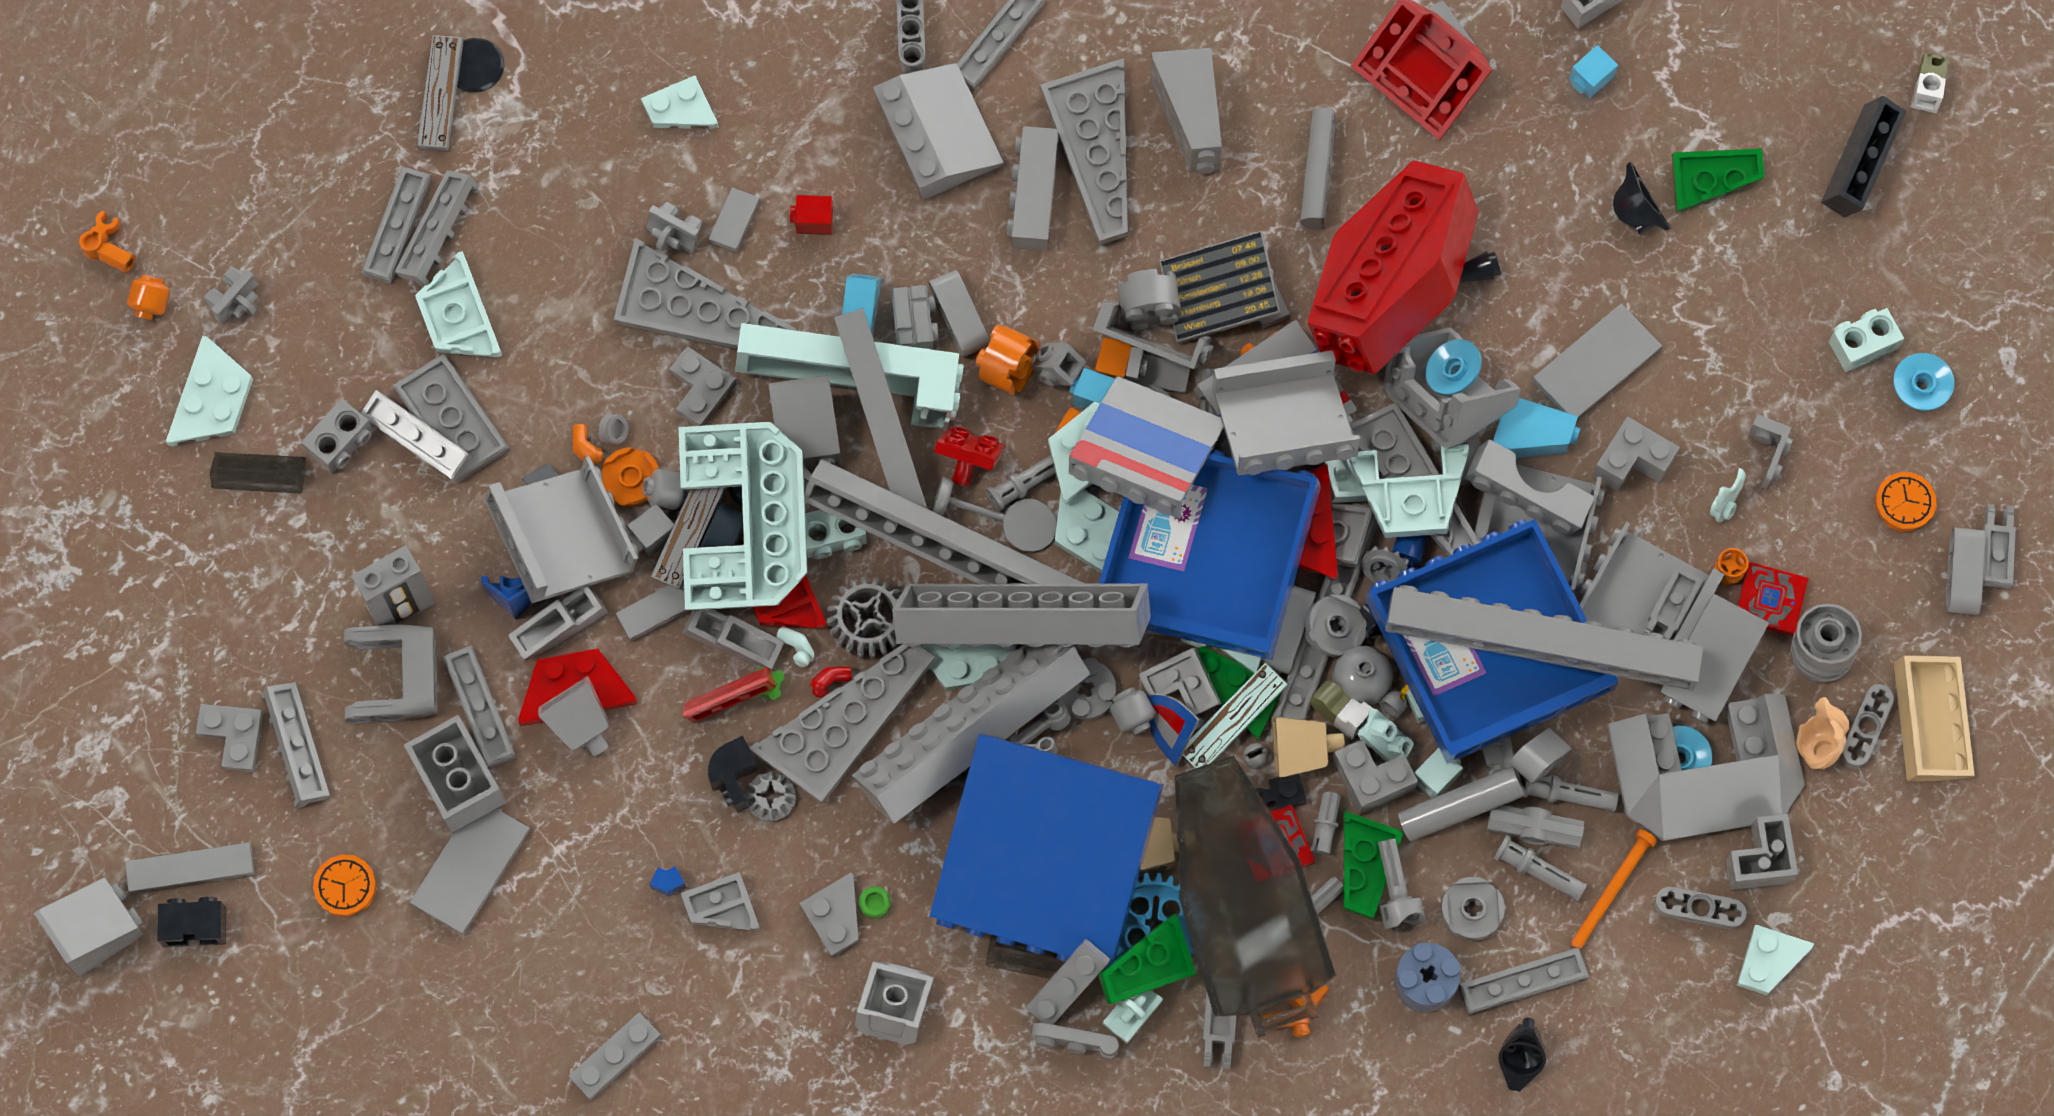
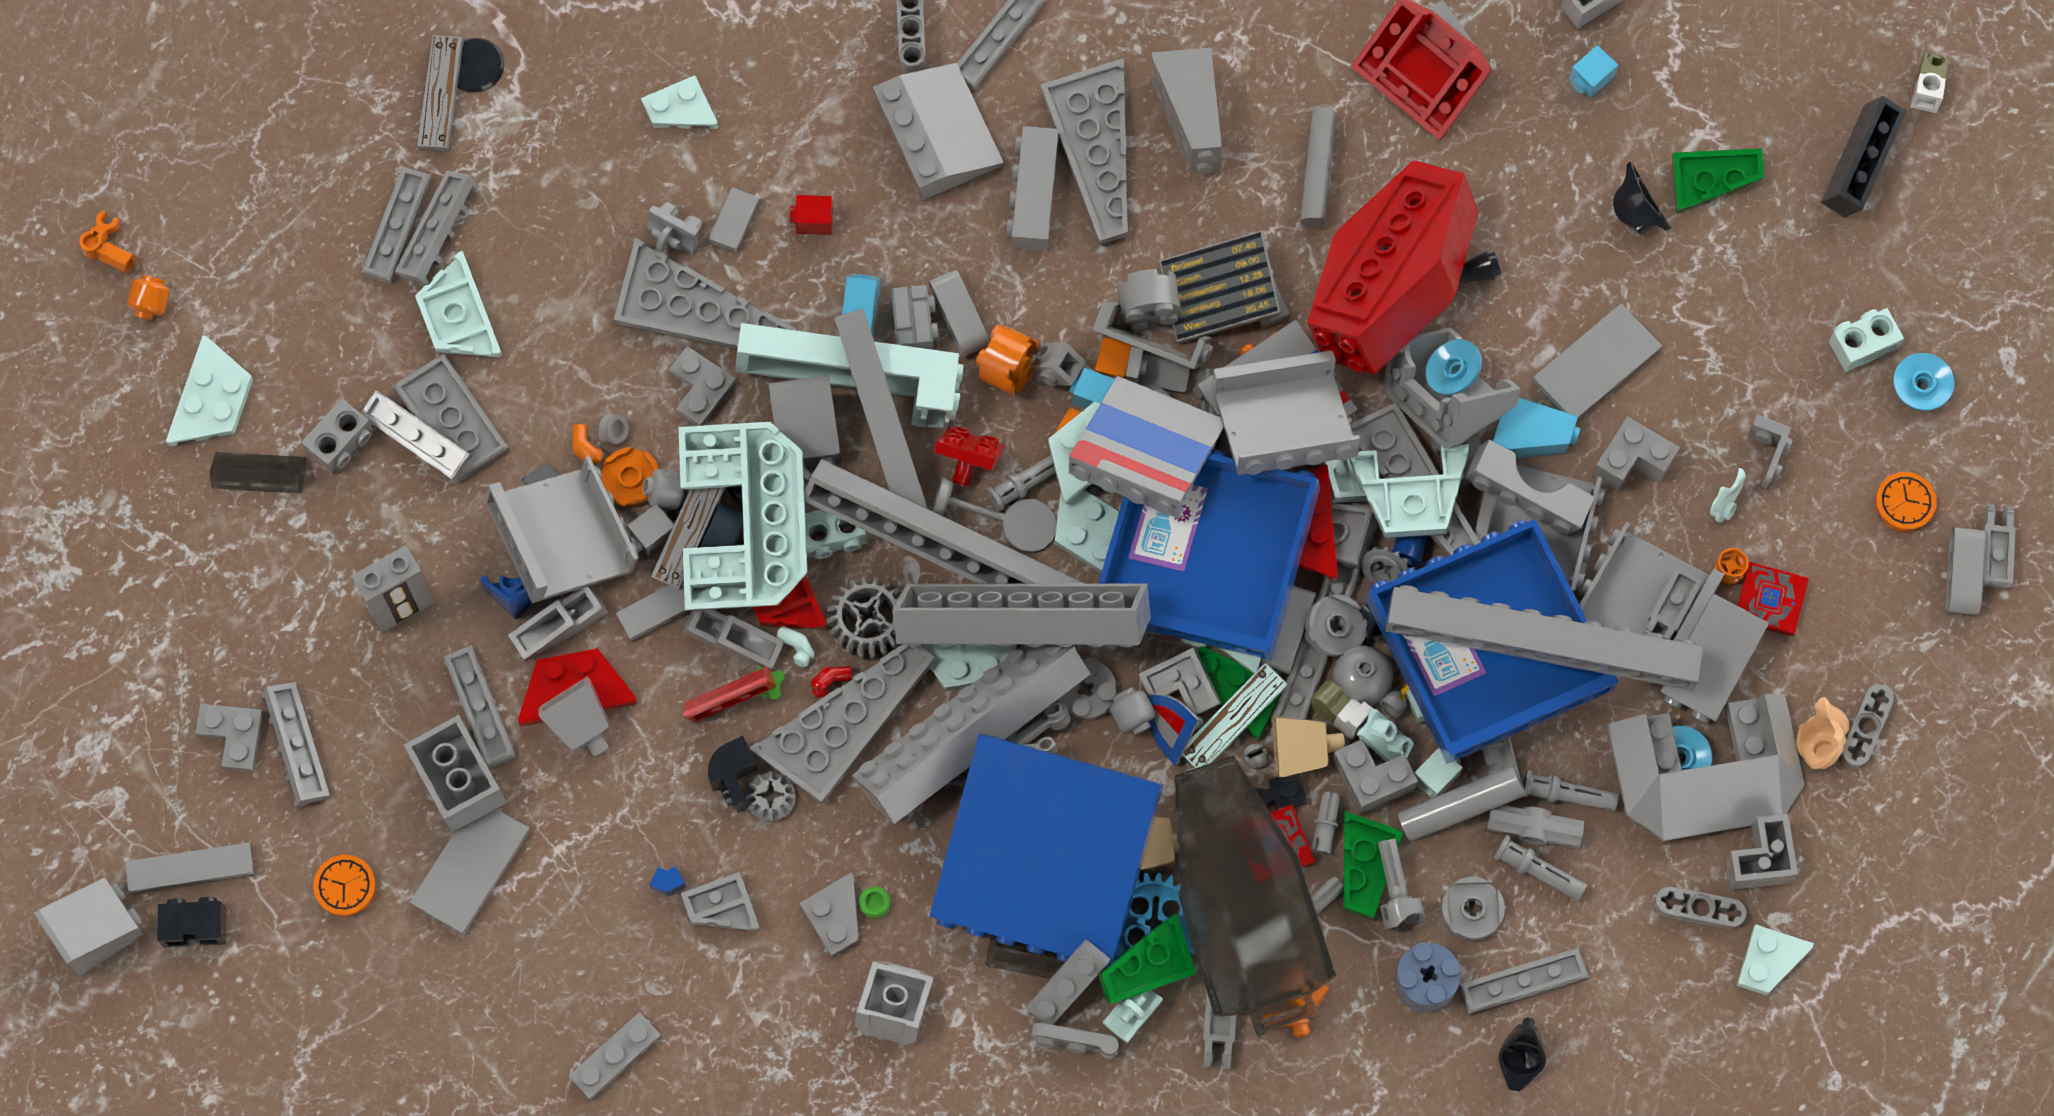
light grey hips [203,267,258,325] -> none
light grey connector [343,625,438,724] -> none
light grey beam [1509,728,1572,784] -> none
orange bar [1571,829,1657,949] -> none
light grey wheel [1790,603,1862,683] -> none
tan slope [1893,656,1975,782] -> none

